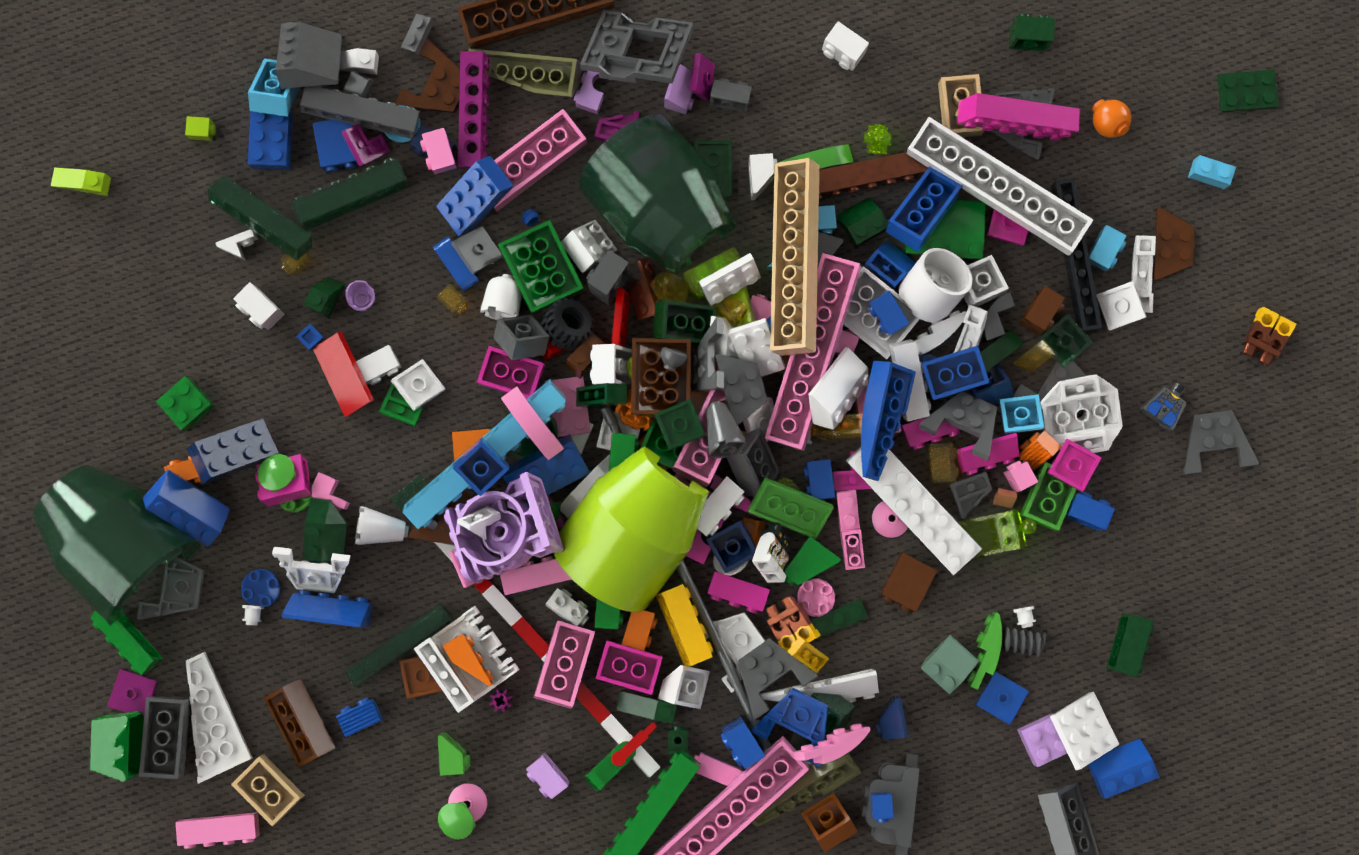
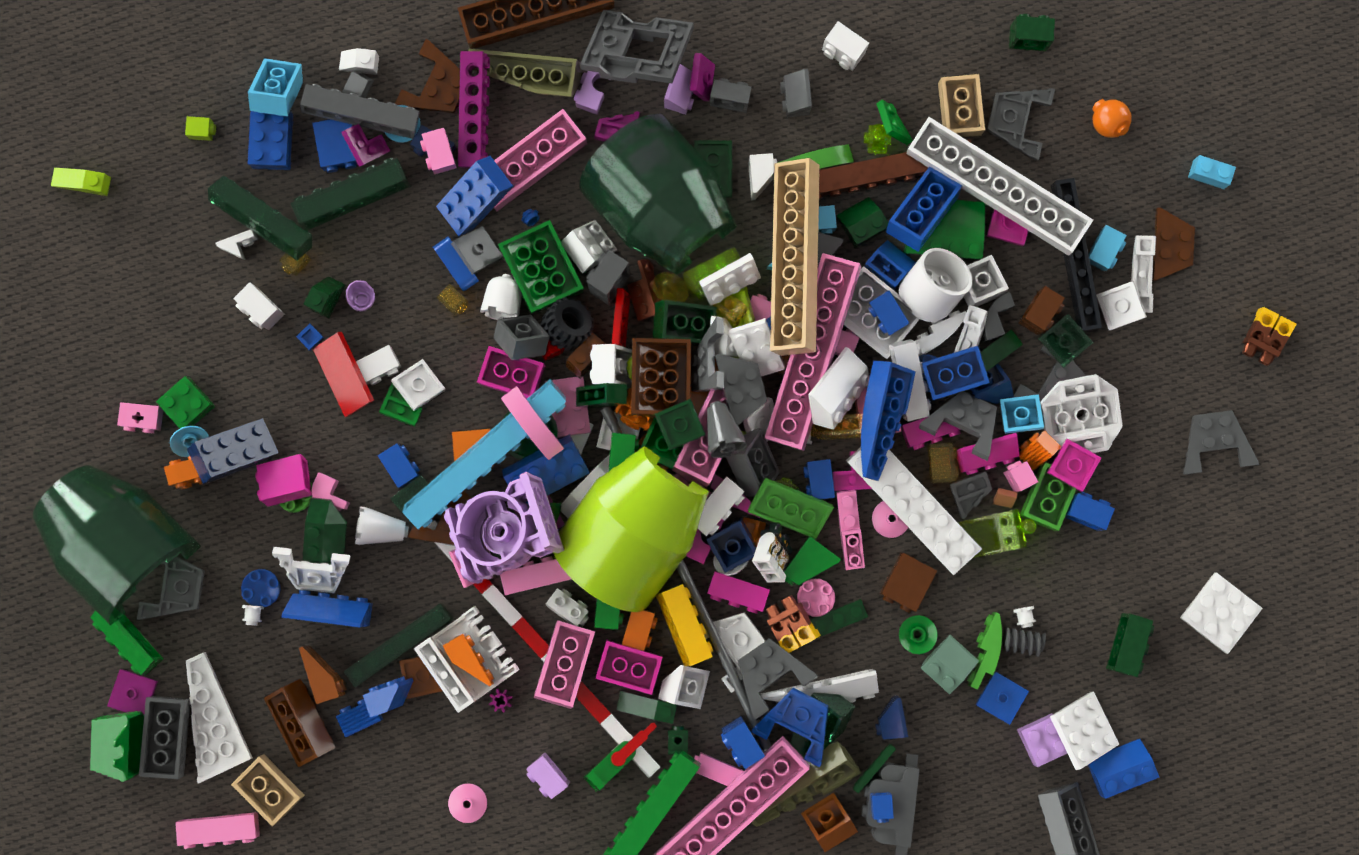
blue slope [143,469,230,547] -> none
bright green dish [258,454,296,492] -> none
dark grey slope [276,22,342,89] -> none
dark grey plate [401,14,434,55] -> none
bright green slope [438,732,471,776] -> none
bright green dish [438,802,476,840] -> none
blue brick [453,438,509,496] -> none
white slope [457,506,501,540] -> none
dark grey brick [661,347,688,371] -> none
yellow plate [787,637,829,673] -> none
bright pink slope [794,724,870,764] -> none
dark pink brick [958,93,1080,141] -> none
clear yellow slope [1013,339,1055,373] -> none
torso [1139,383,1186,431] -> none
dark green plate [1217,70,1279,113] -> none
none -> bright pink brick [117,402,163,434]
none -> medium azure dish [170,426,209,457]
none -> dark orange slope [299,645,347,704]
none -> slope [363,676,413,718]
none -> blue brick [378,443,420,489]
none -> dark grey slope [780,69,812,117]
none -> dark green tile [852,744,896,794]
none -> green wing [876,100,913,145]
none -> green dish [899,615,938,654]
none -> white plate [1180,573,1263,654]

